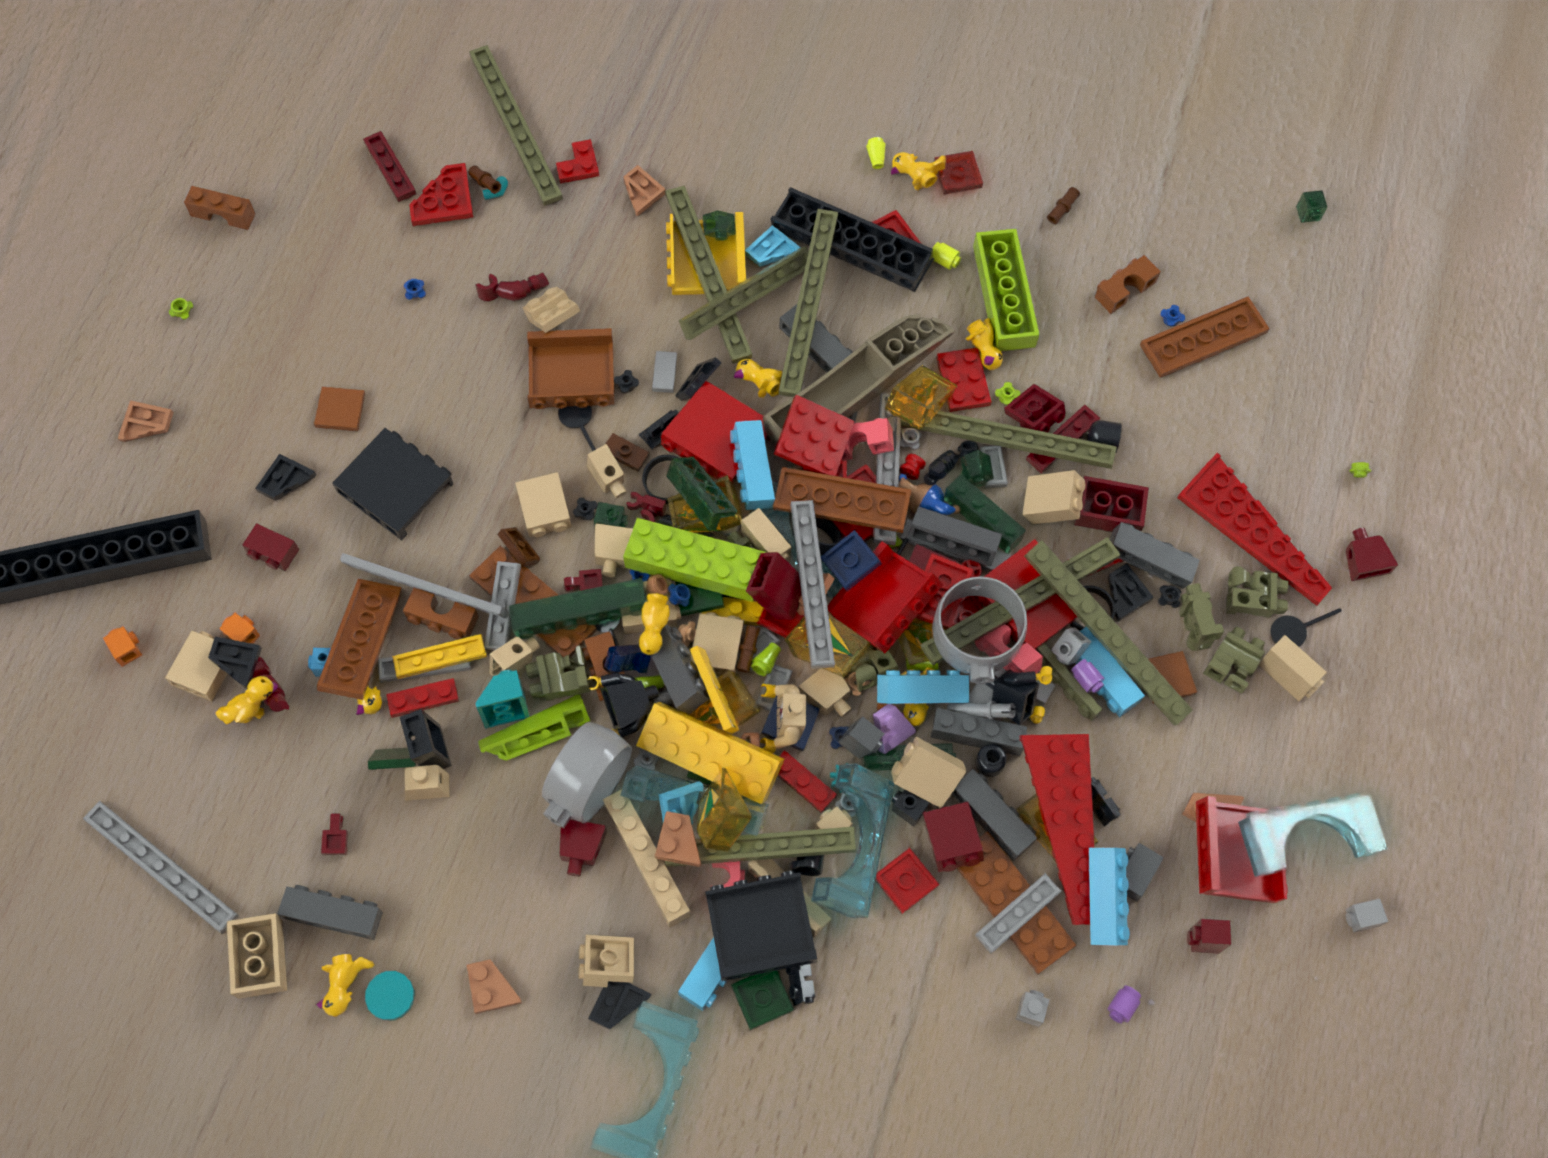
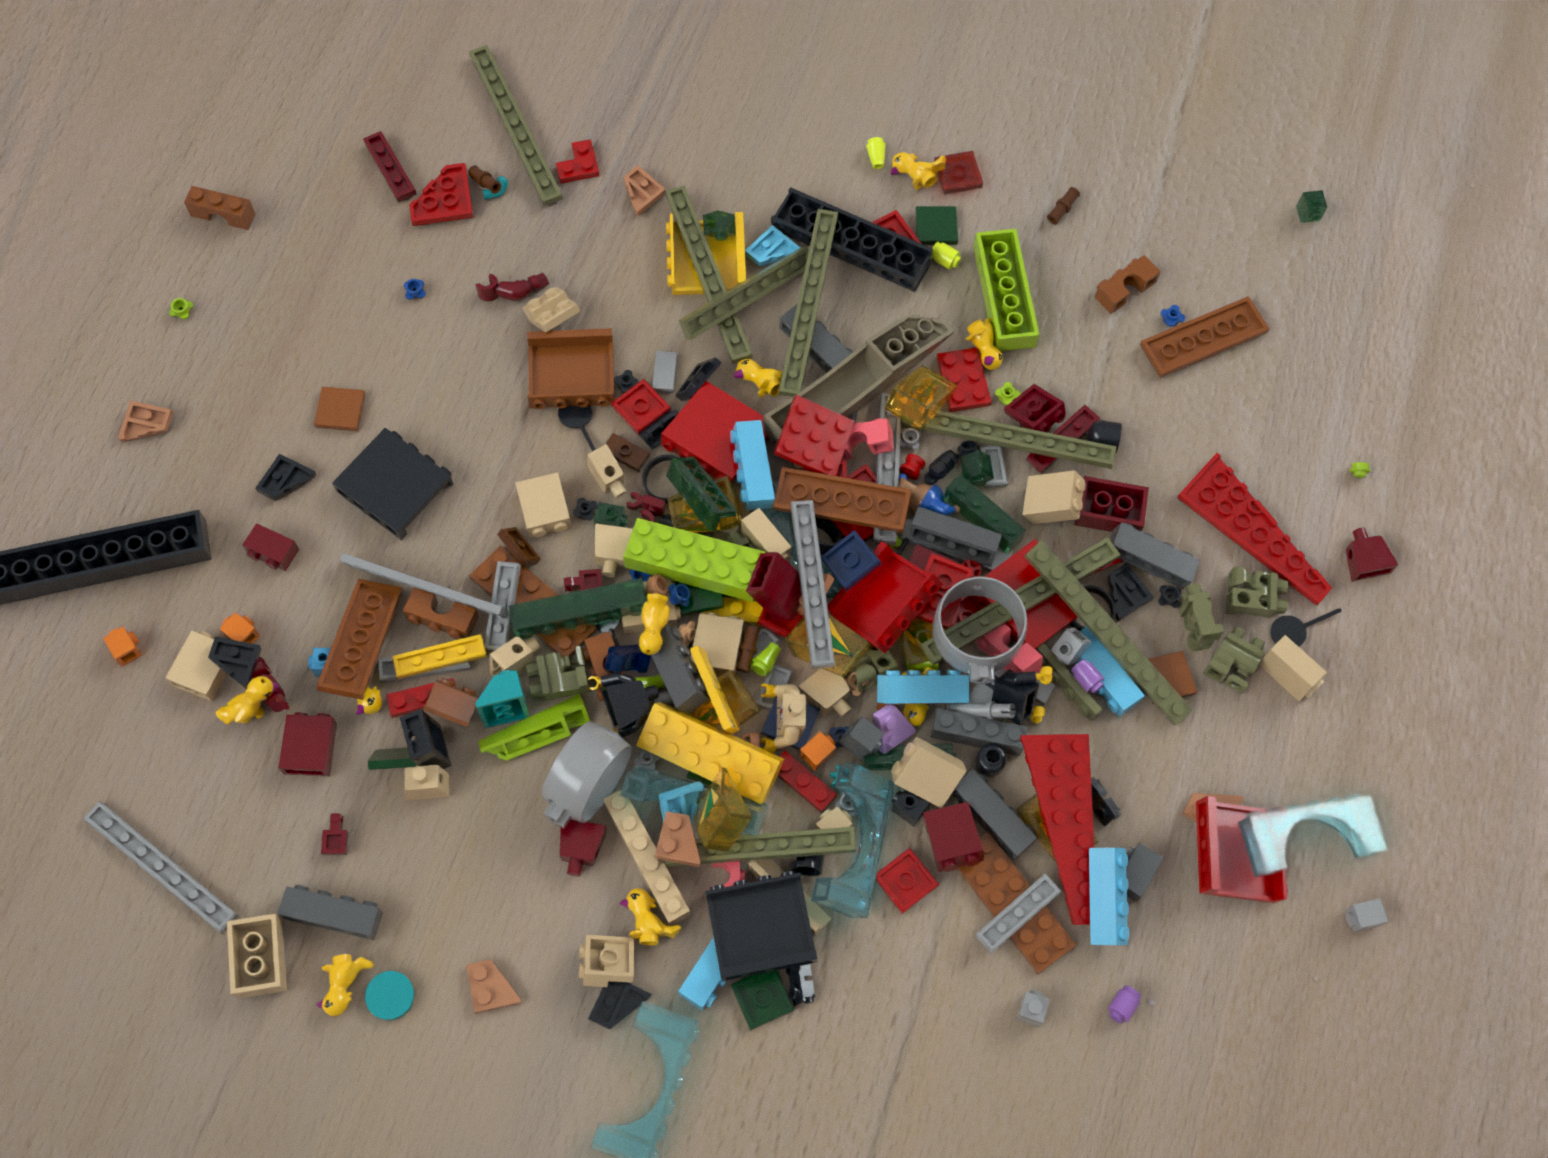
dark red brick [1187,919,1231,954] -> none
none -> dark red brick [278,712,337,777]
none -> dark orange slope [423,678,479,727]
none -> red plate [611,379,671,434]
none -> yellow animal [619,888,681,946]
none -> orange brick [800,731,836,772]
none -> dark green tile [915,206,958,245]

